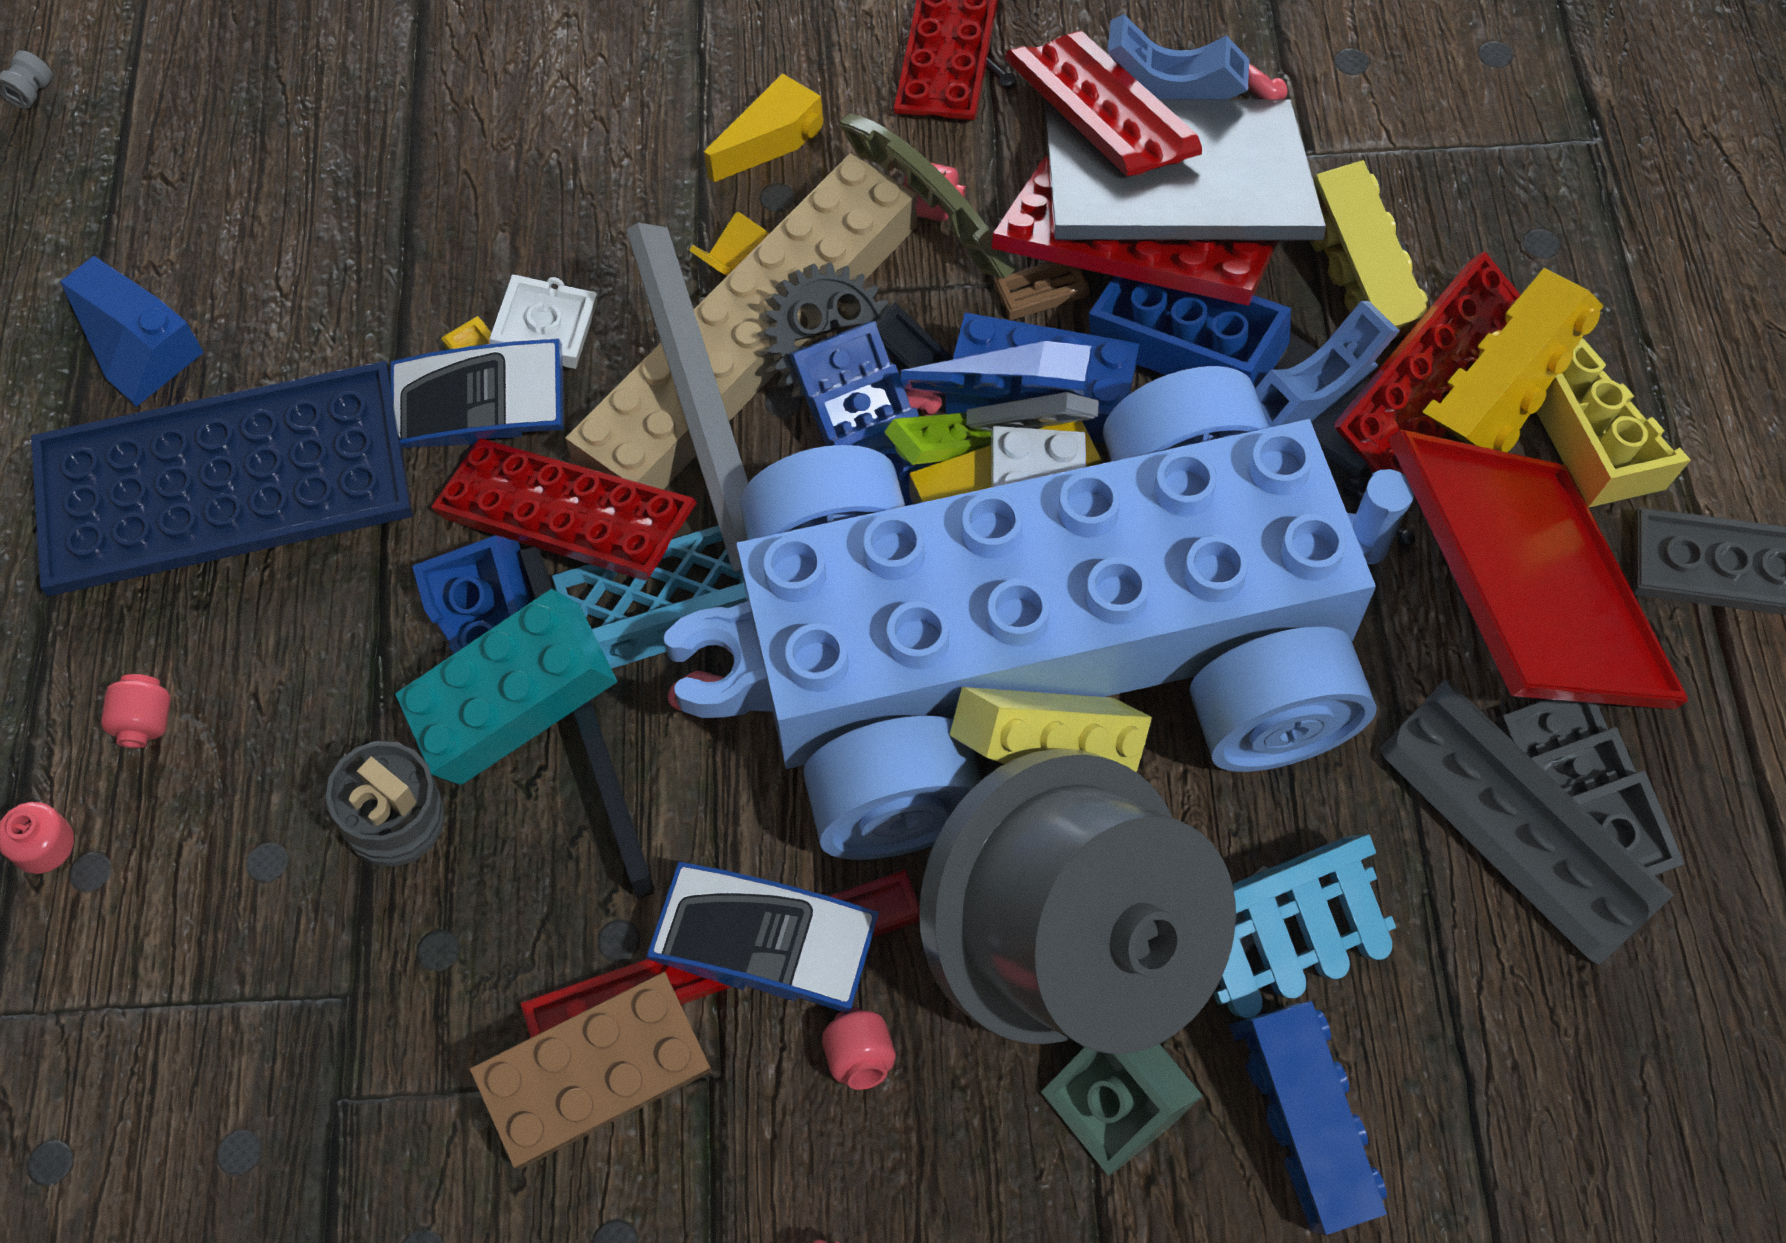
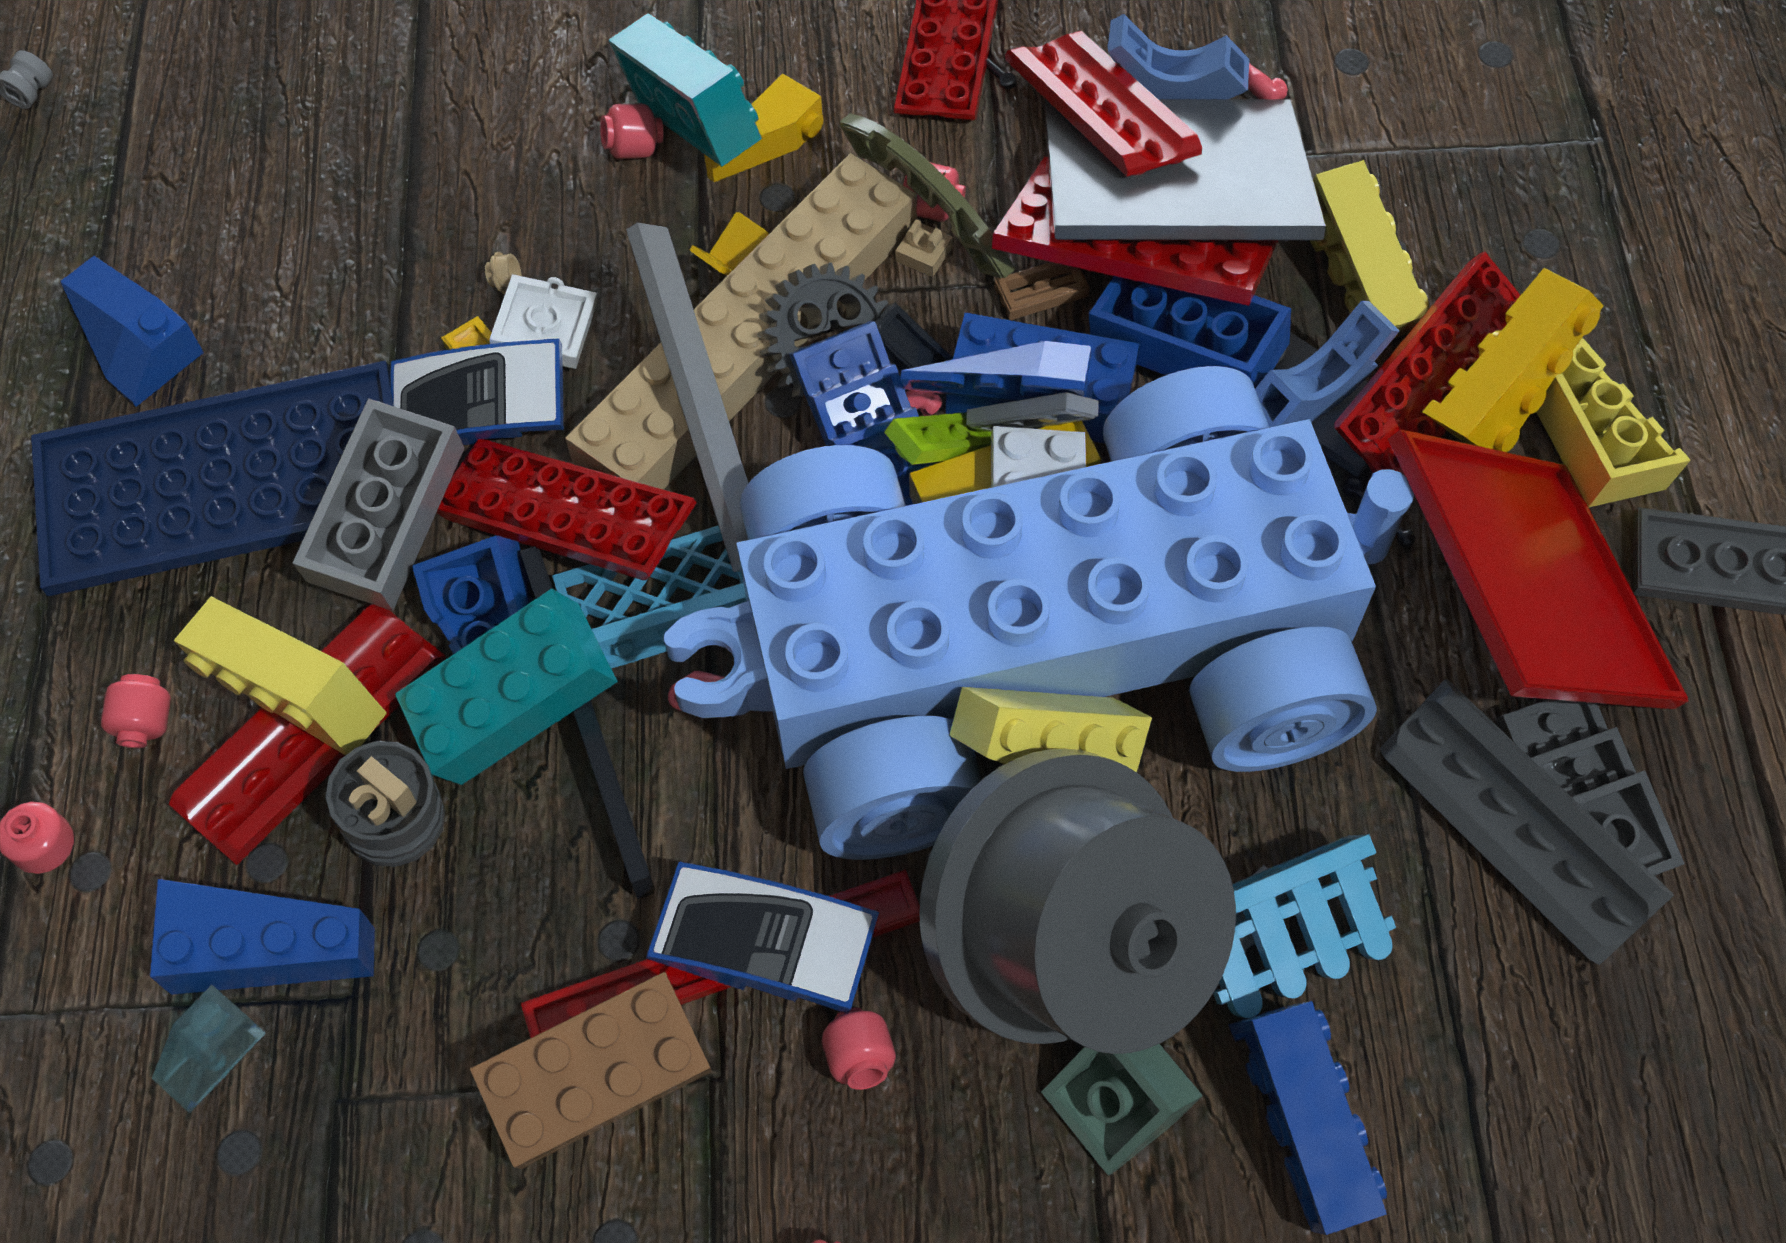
none -> blue wedge [150,879,375,995]
none -> clear light blue slope [152,985,266,1113]
none -> red plate [168,604,447,866]
none -> light yellow wedge [173,596,387,756]
none -> light grey brick [292,398,464,611]
none -> tan plate [485,252,522,294]
none -> coral head [600,103,663,159]
none -> teal brick [608,13,762,167]
none -> tan tile [895,219,953,277]

